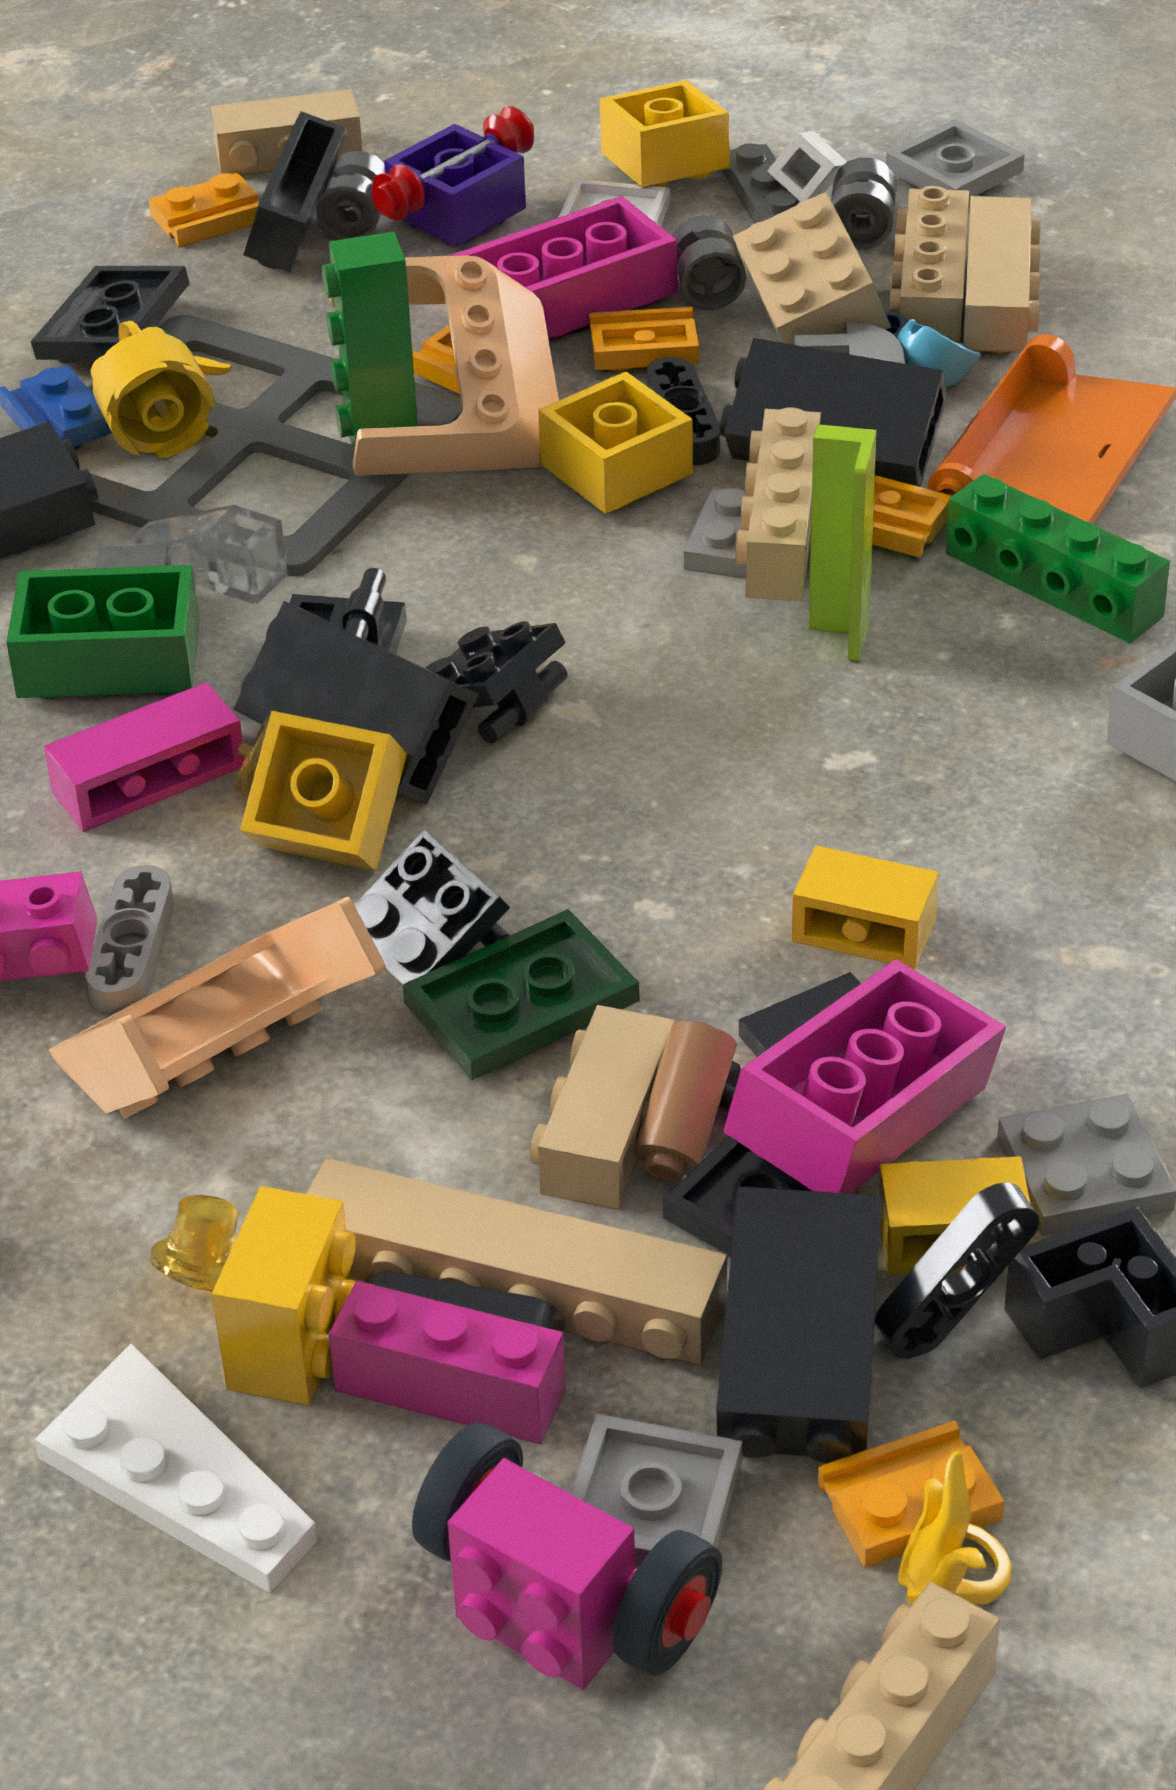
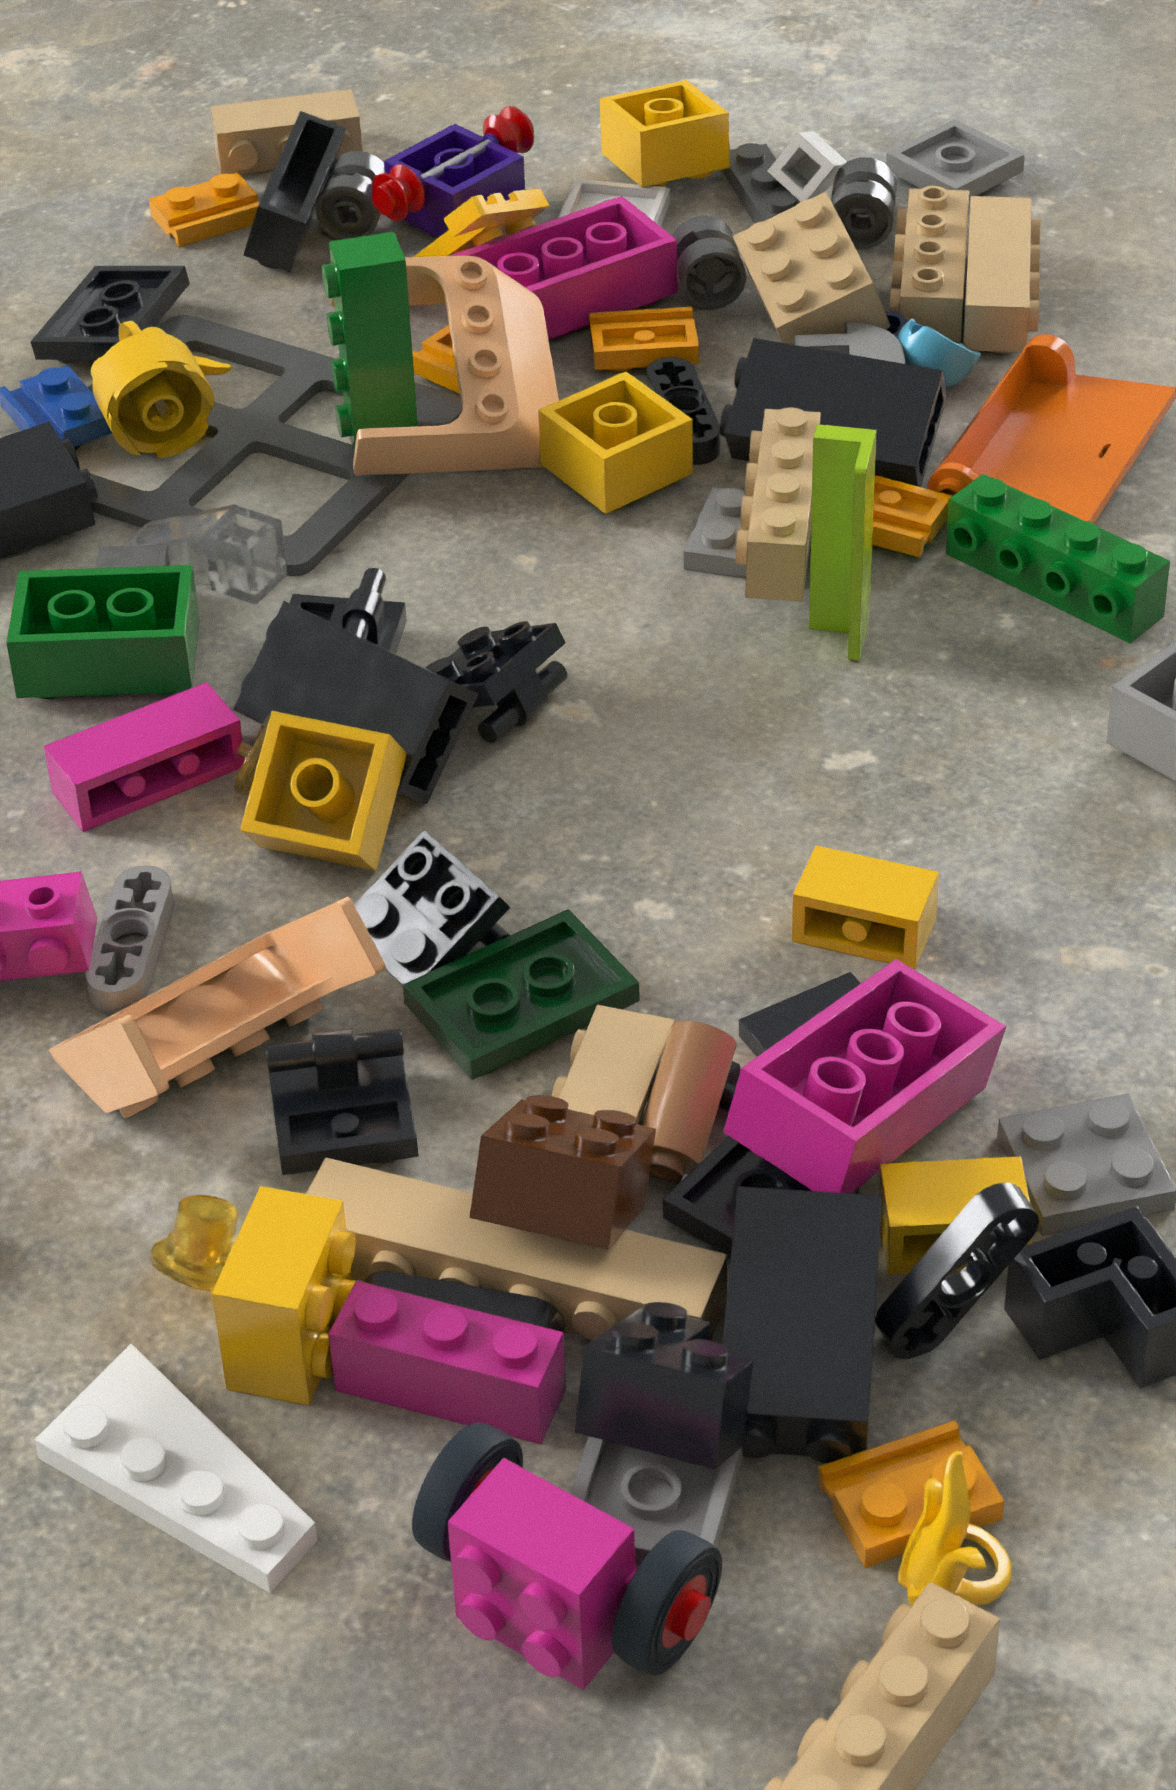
none -> black plate [265,1028,419,1175]
none -> yellow wing [413,188,550,257]
none -> reddish brown brick [469,1095,656,1249]
none -> black brick [575,1302,754,1470]

